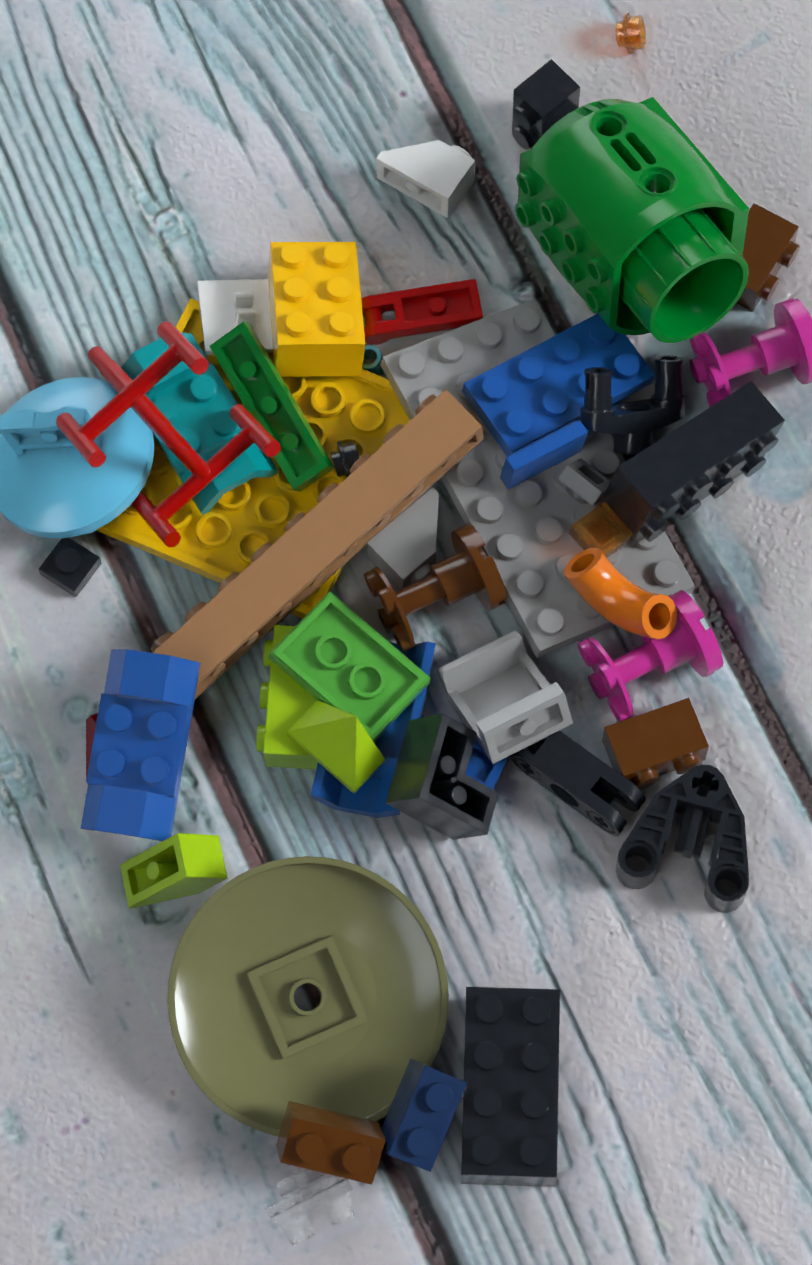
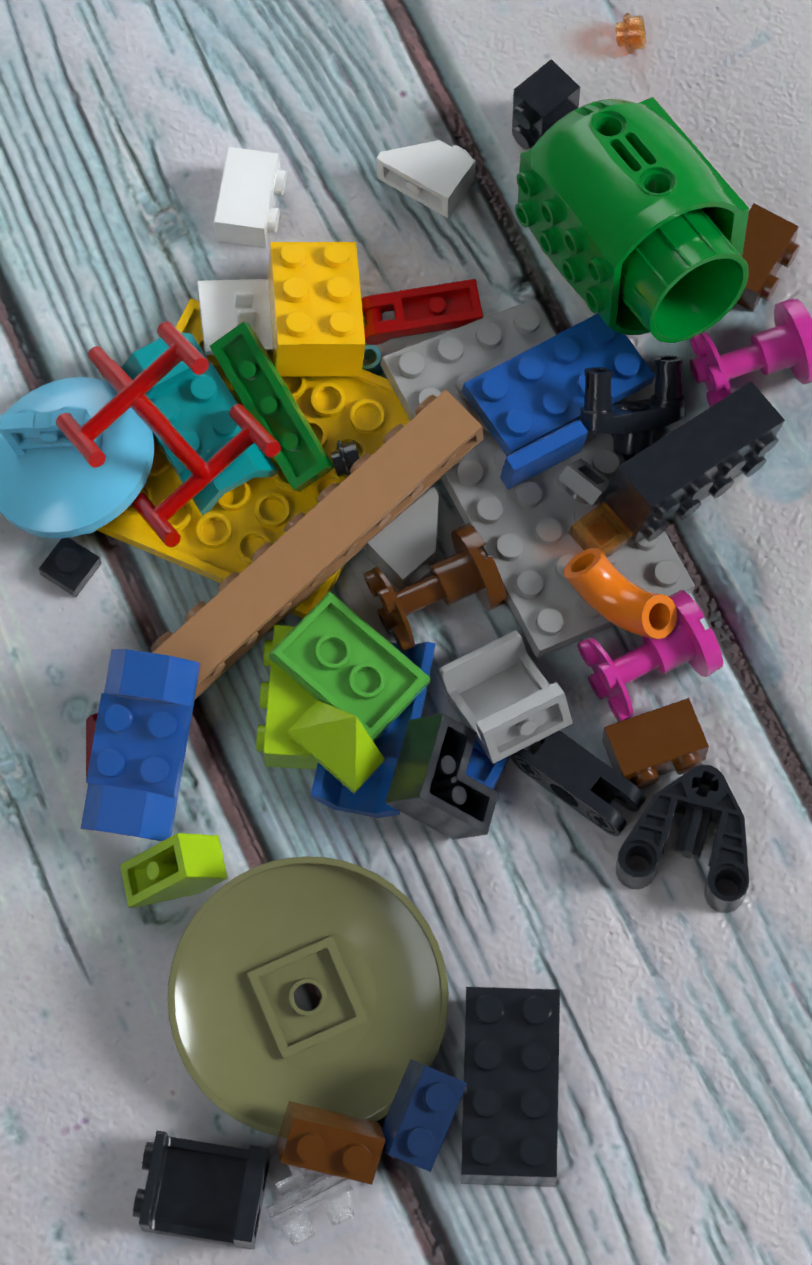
none -> black panel [133,1130,271,1249]
none -> white brick [214,147,287,248]

